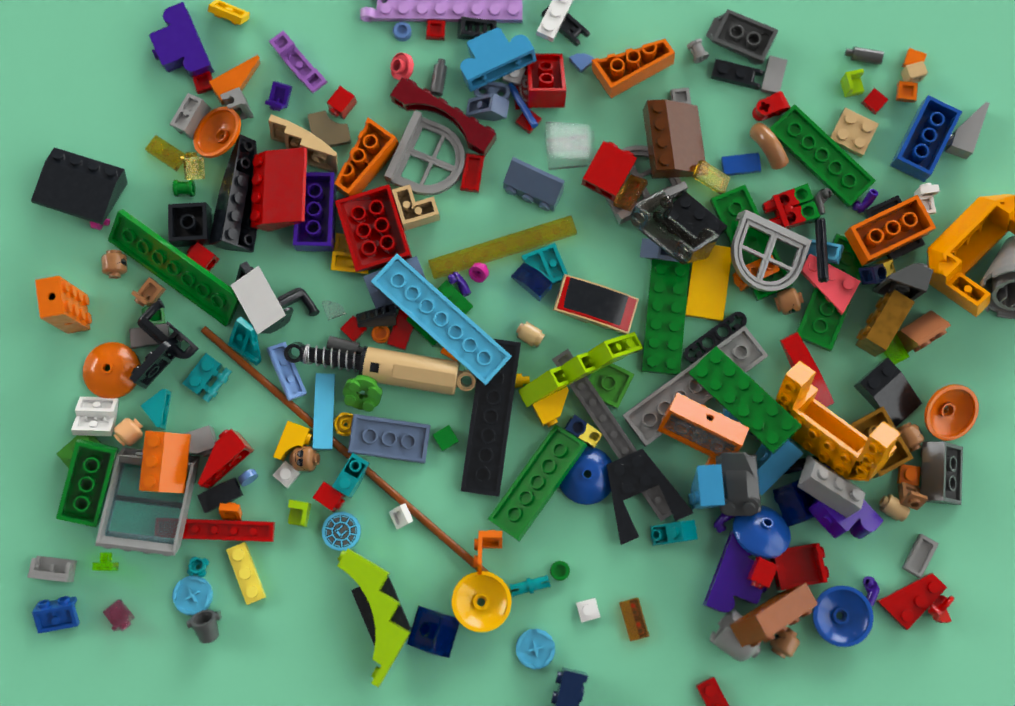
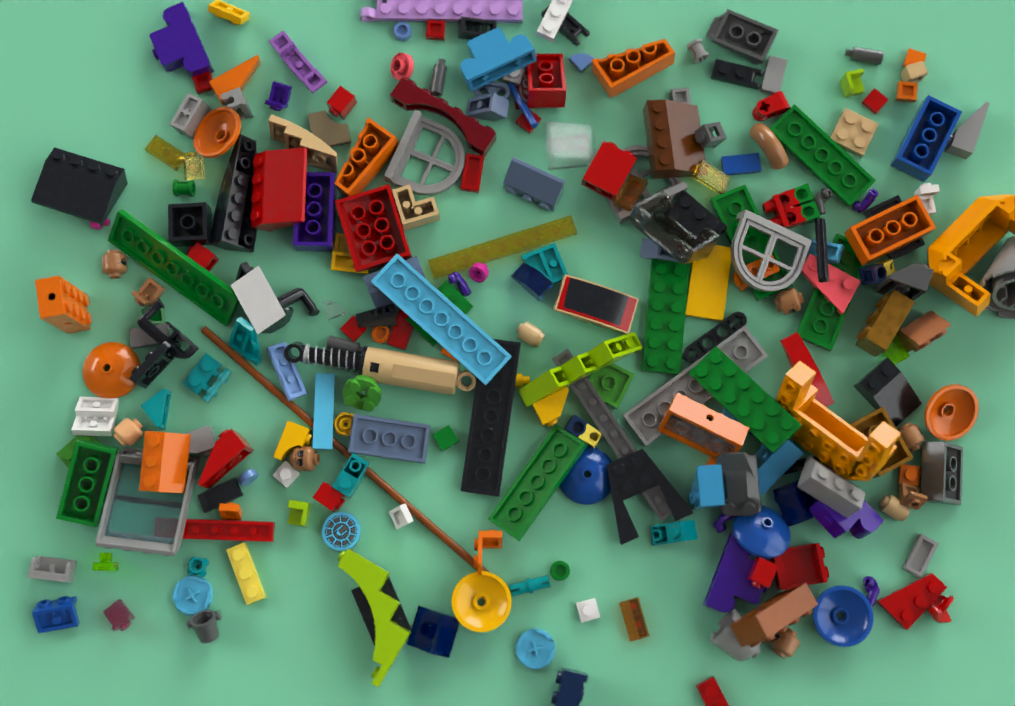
none -> dark grey brick [695,122,727,148]

